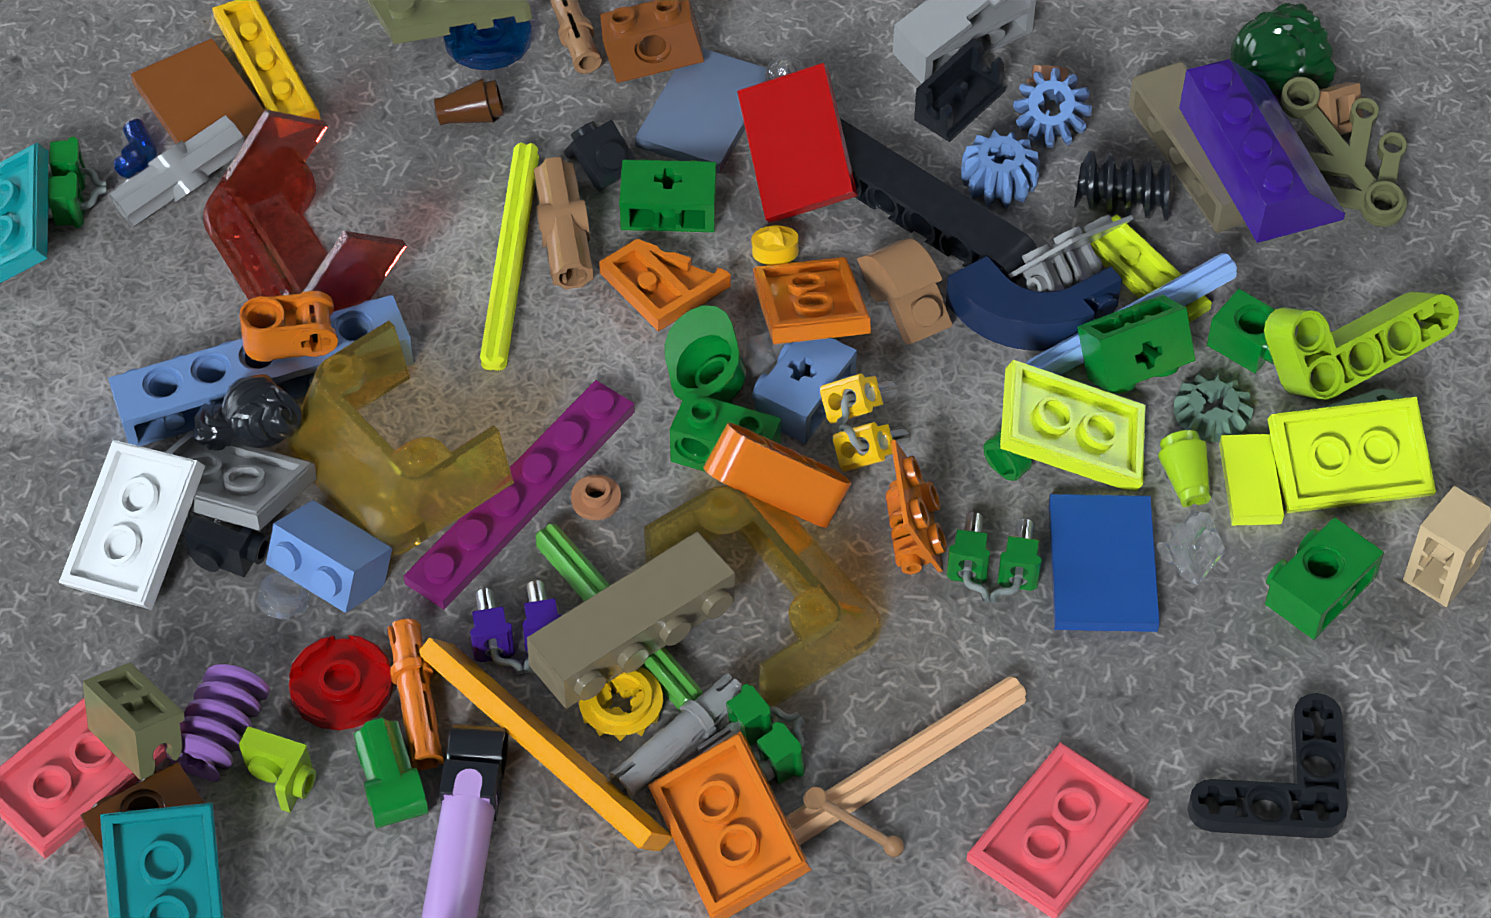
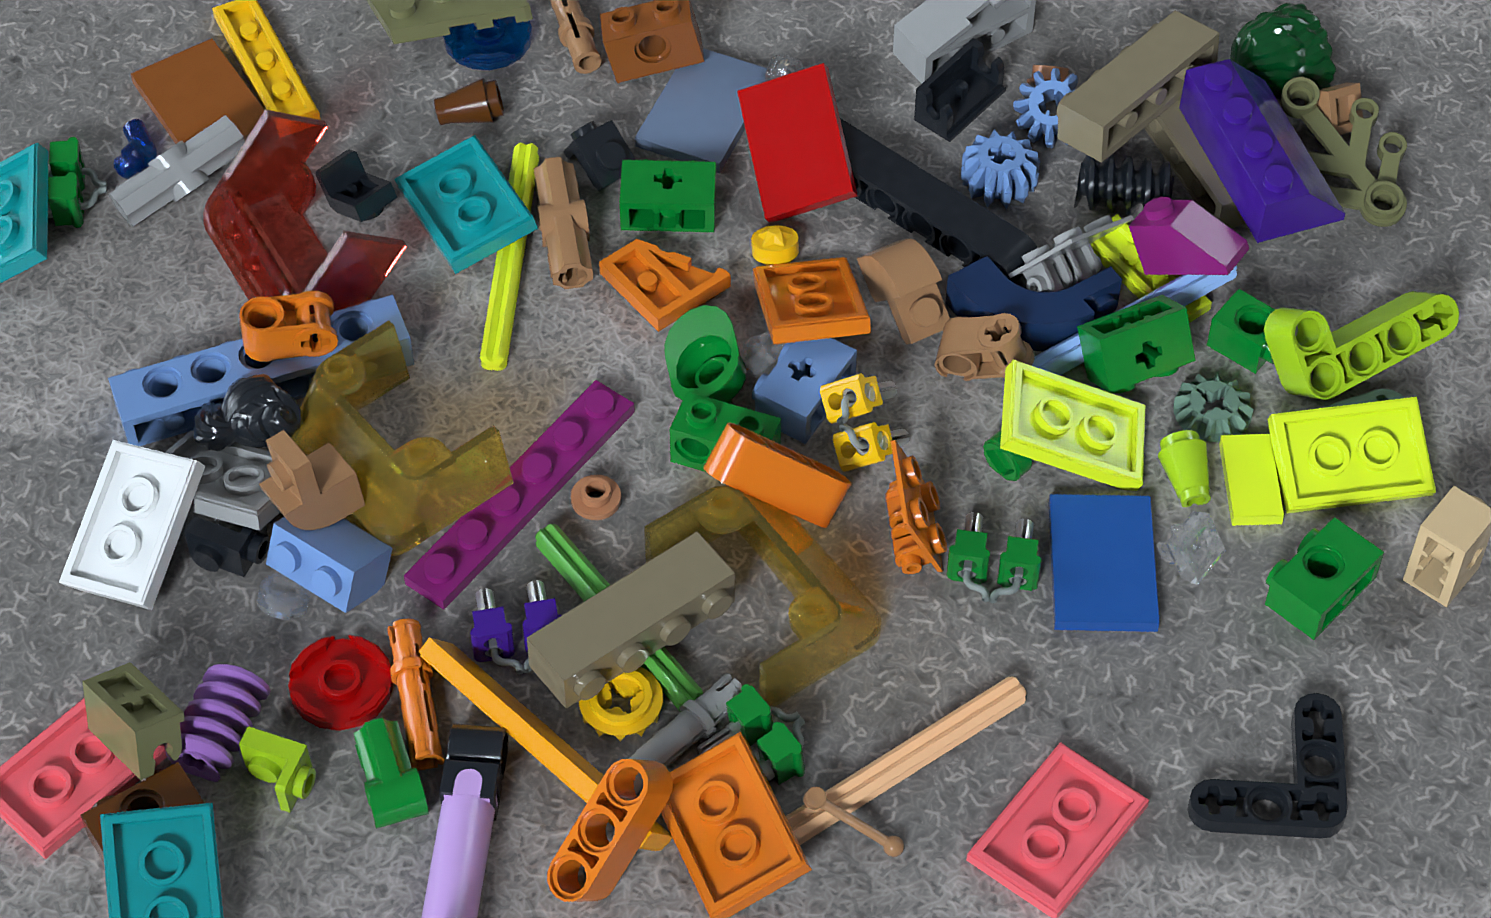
none -> medium nougat brick [259,430,365,530]
none -> black bracket [315,149,398,222]
none -> teal tile [394,135,538,274]
none -> orange beam [547,759,673,902]
none -> medium nougat piece [935,313,1035,381]
none -> dark tan brick [1057,10,1220,163]
none -> magenta slope [1129,197,1250,275]

